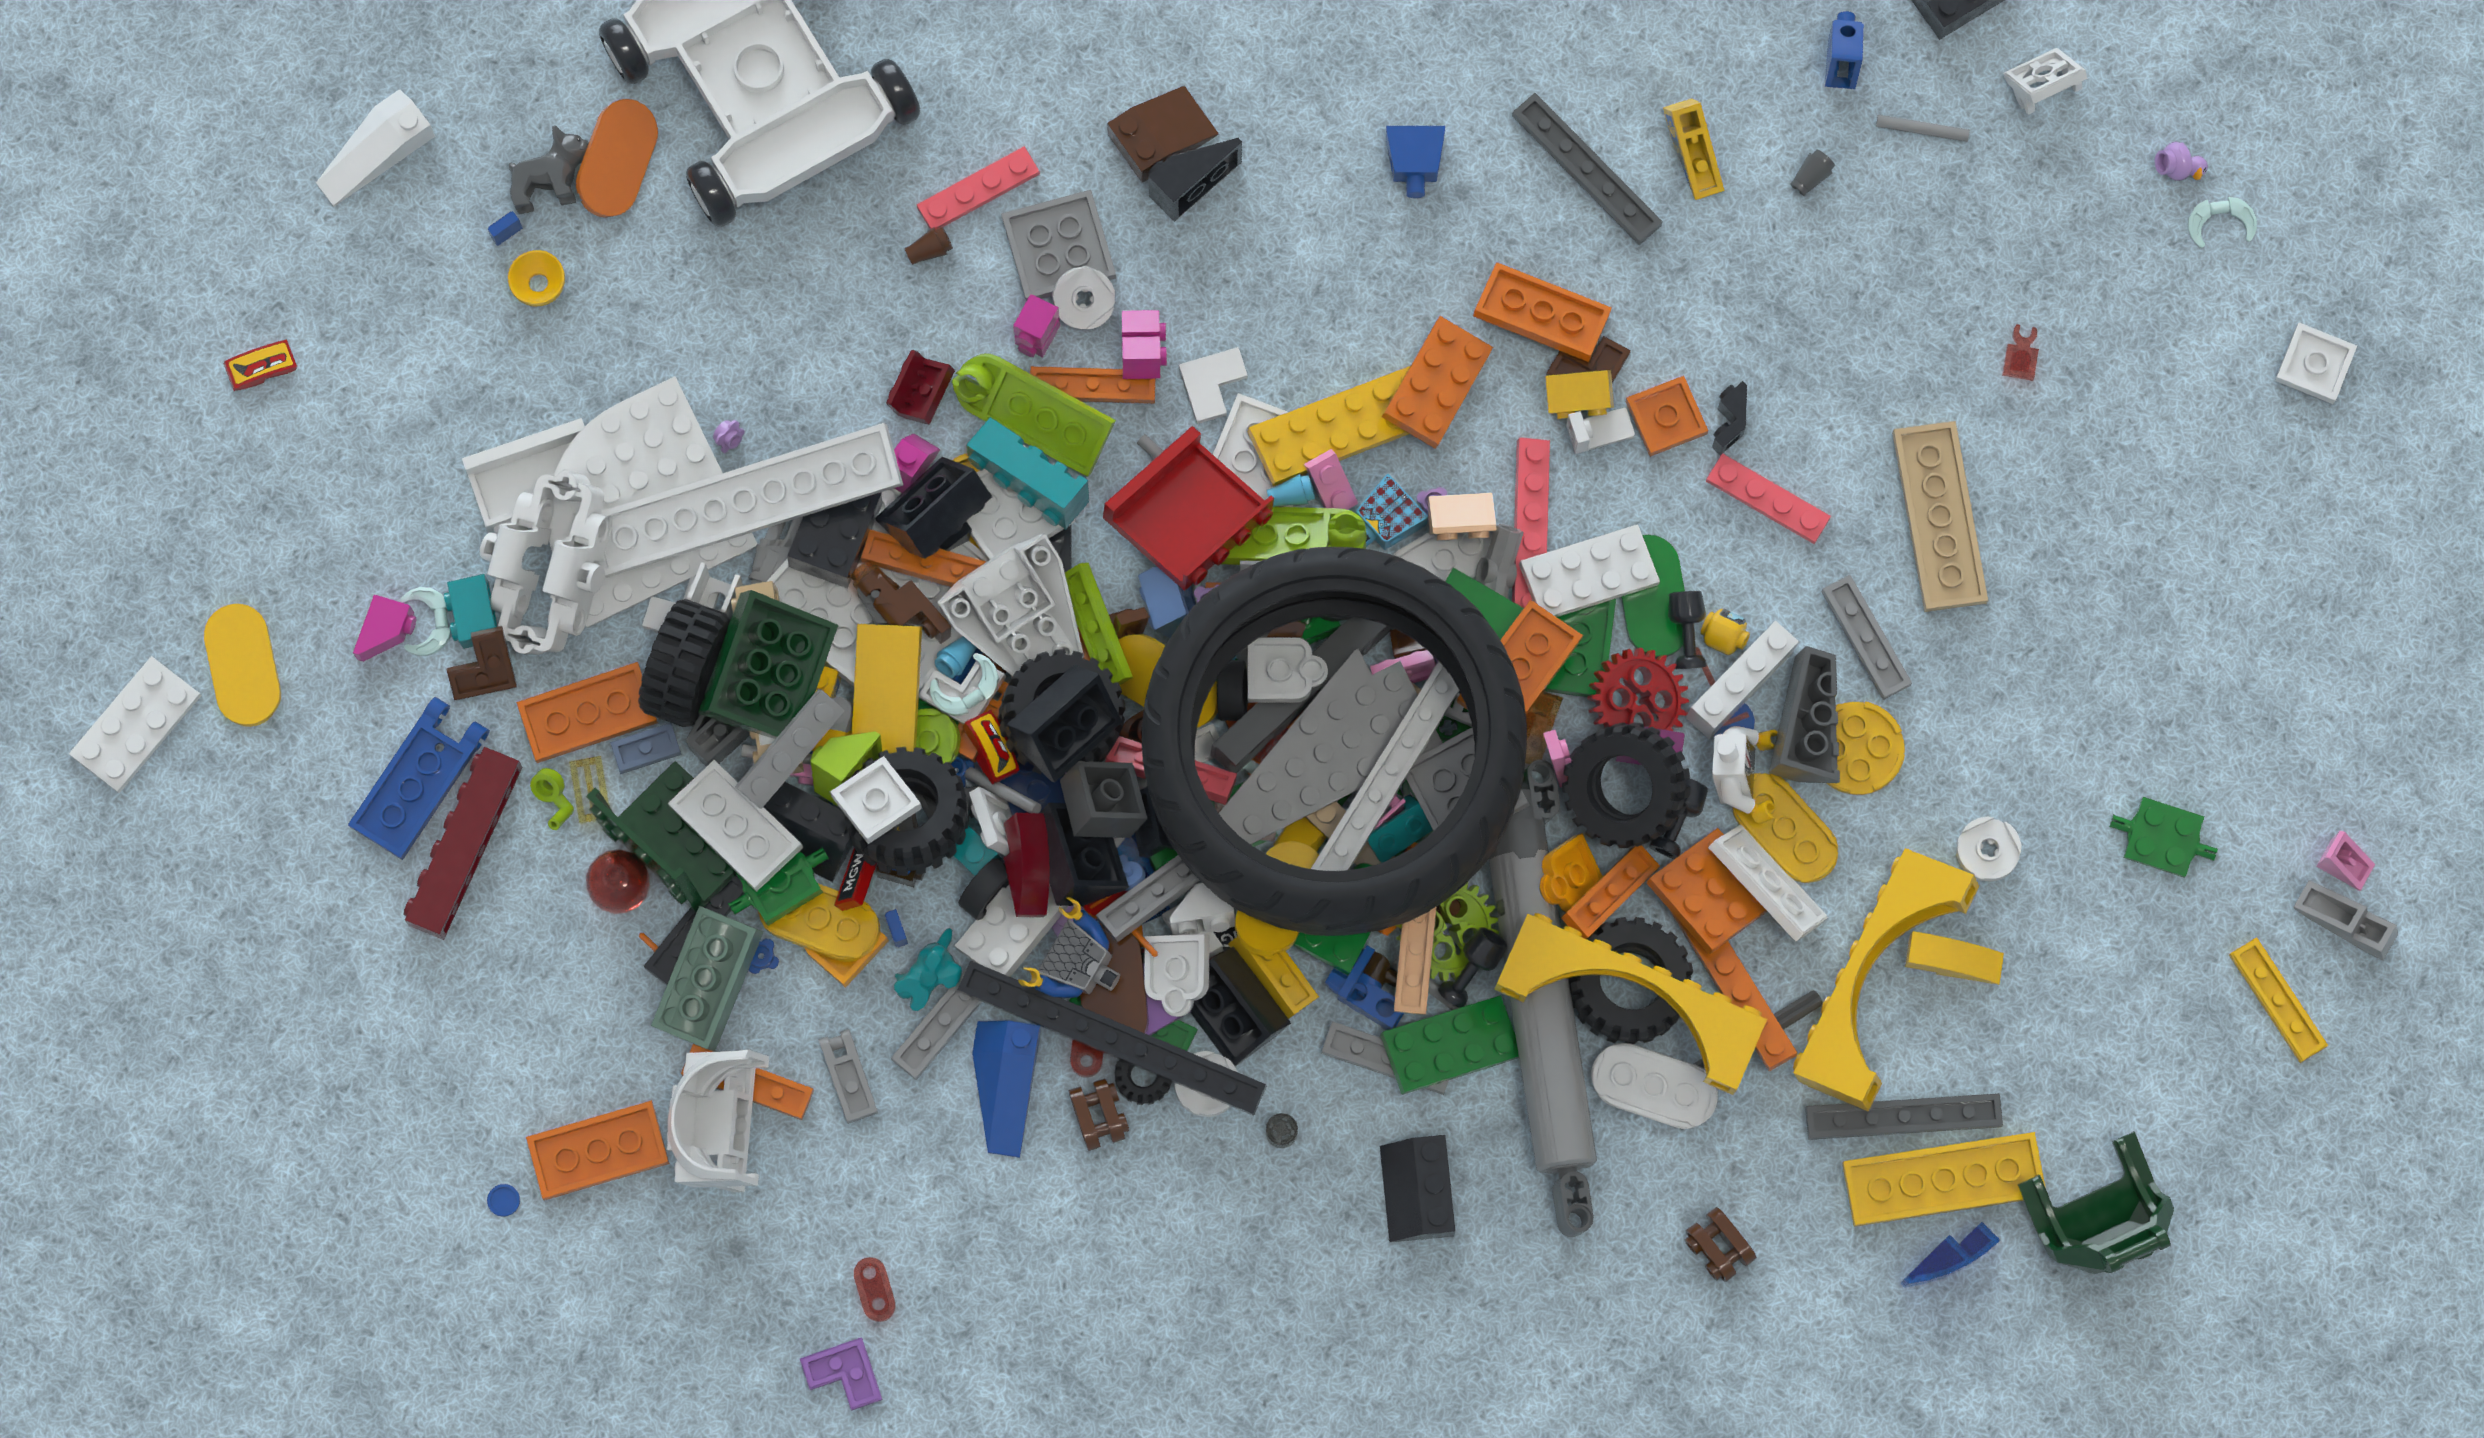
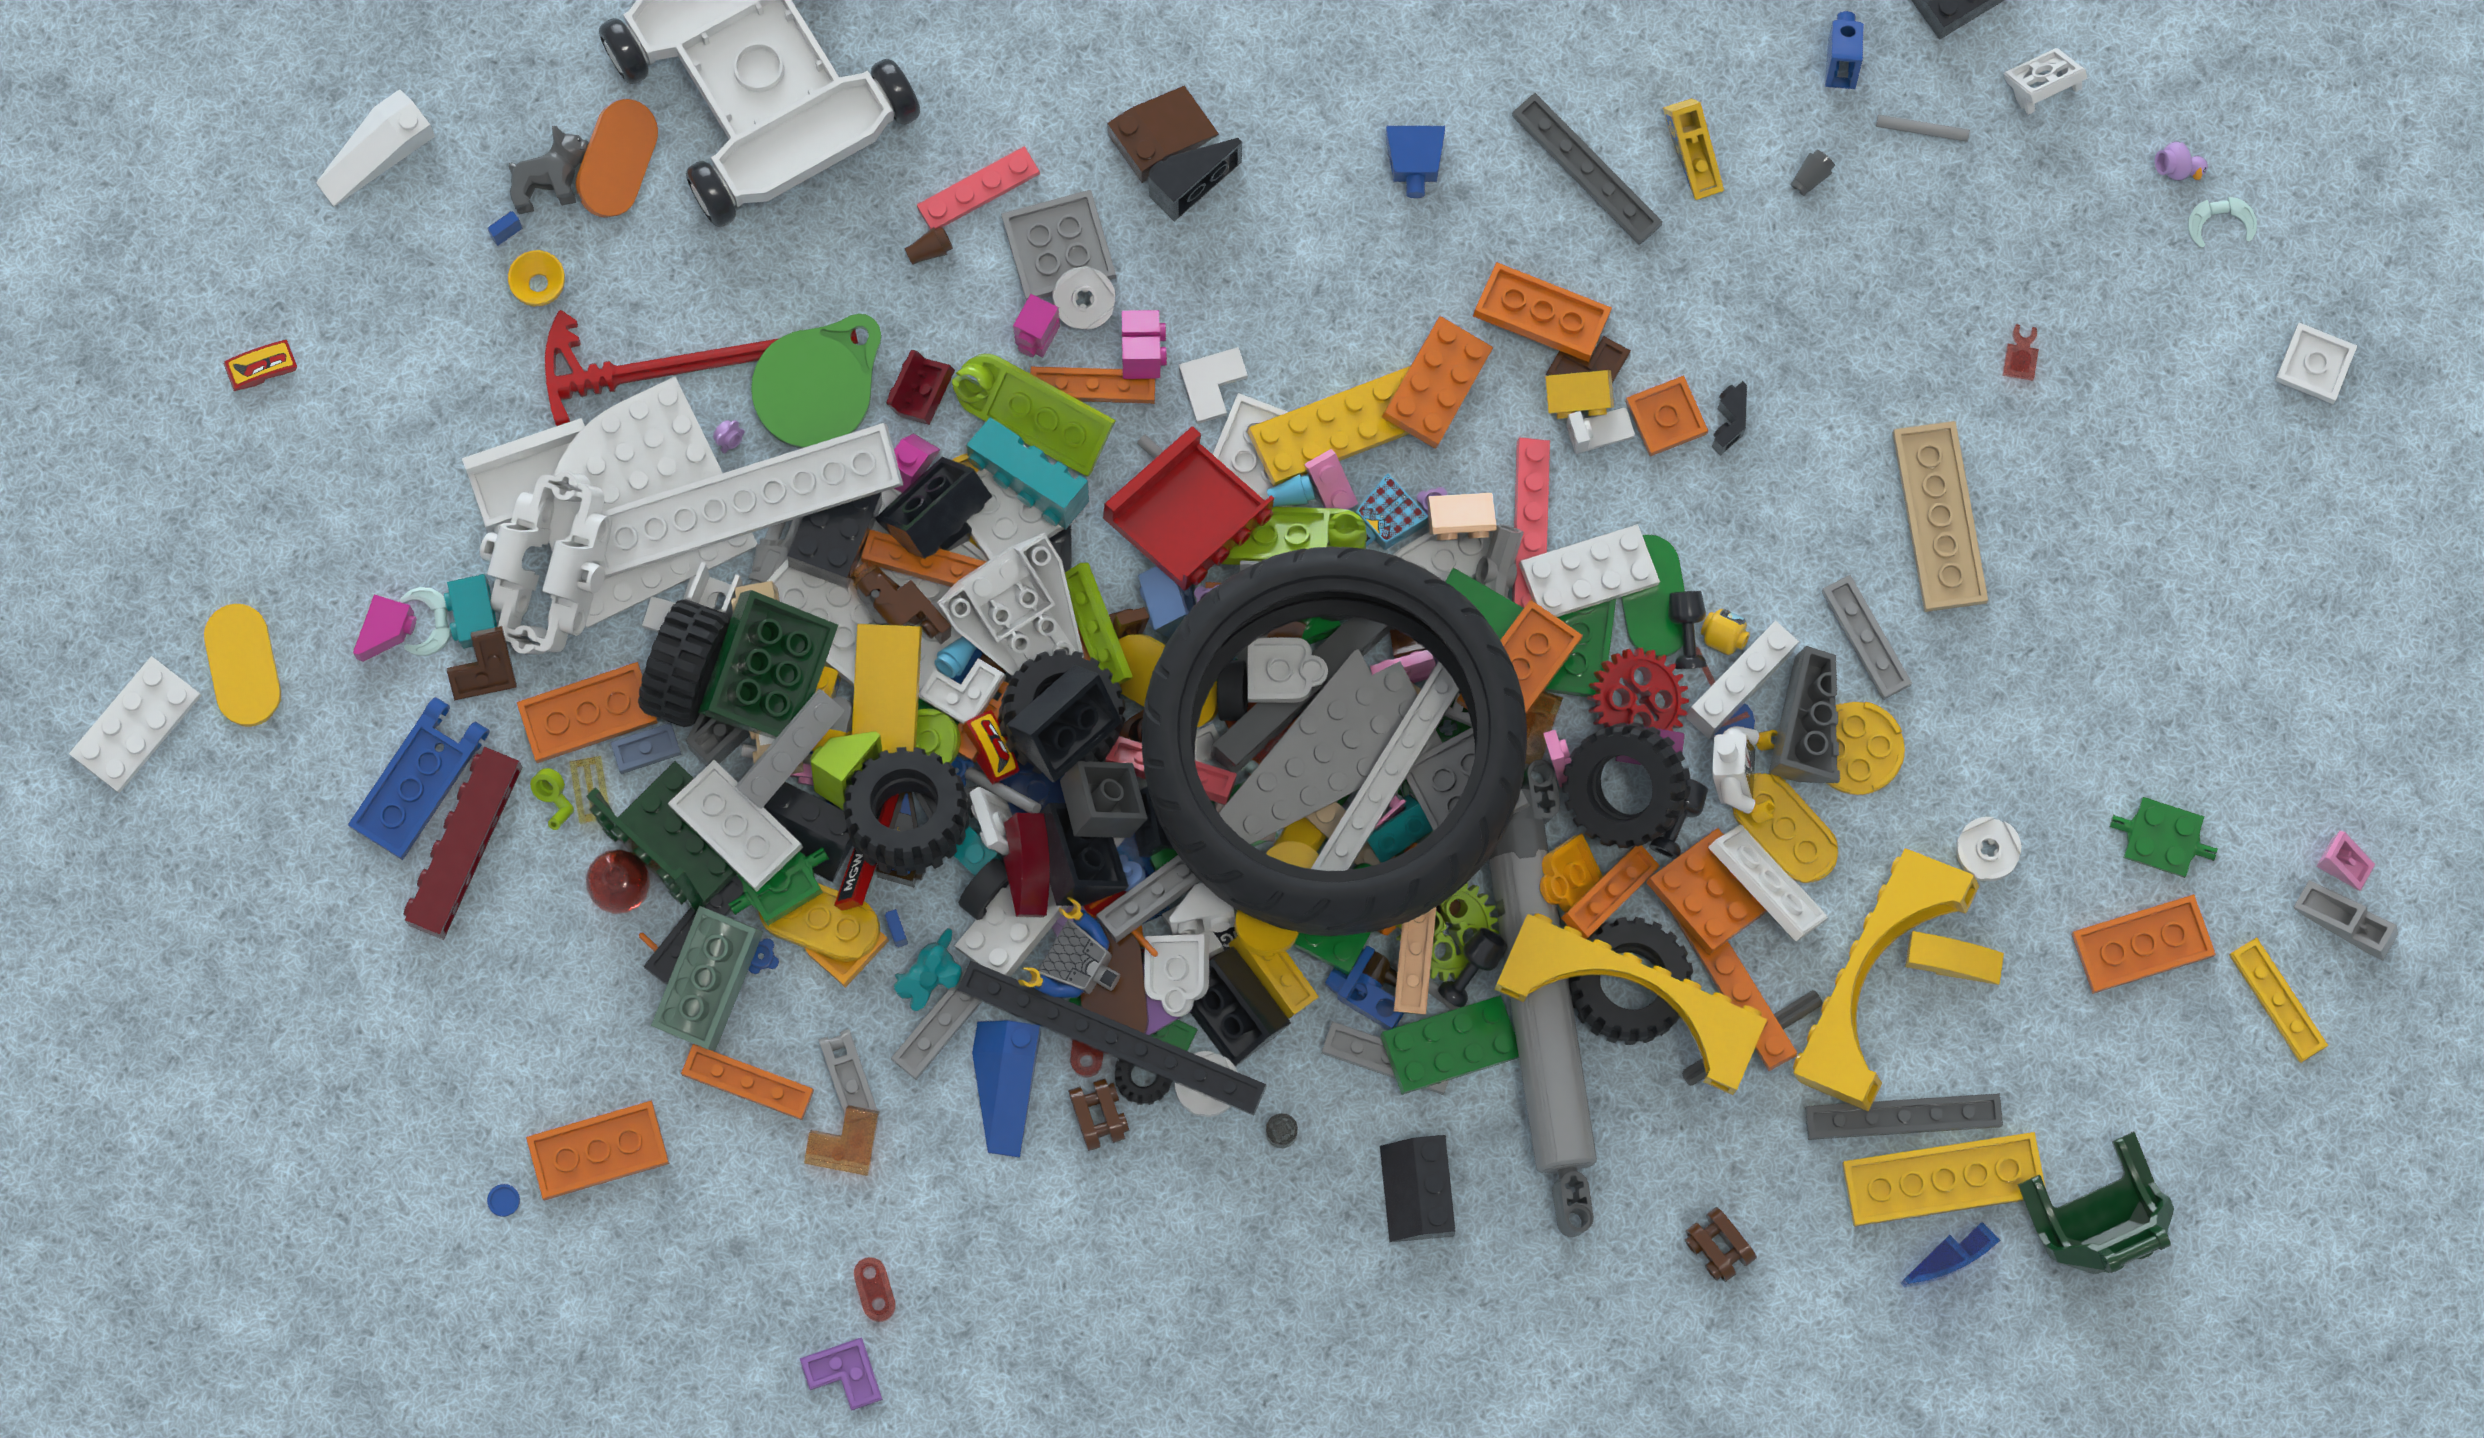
white piece [667,1050,769,1192] -> none
white plate [830,756,922,844] -> none
light aqua piece [930,653,999,716] -> none
white tile [1591,1043,1718,1129] -> none
coral plate [1706,453,1831,544] -> none
none -> red piece [545,310,858,426]
none -> bright green piece [751,313,882,449]
none -> clear orange tile [804,1105,880,1176]
none -> orange plate [2071,894,2216,994]

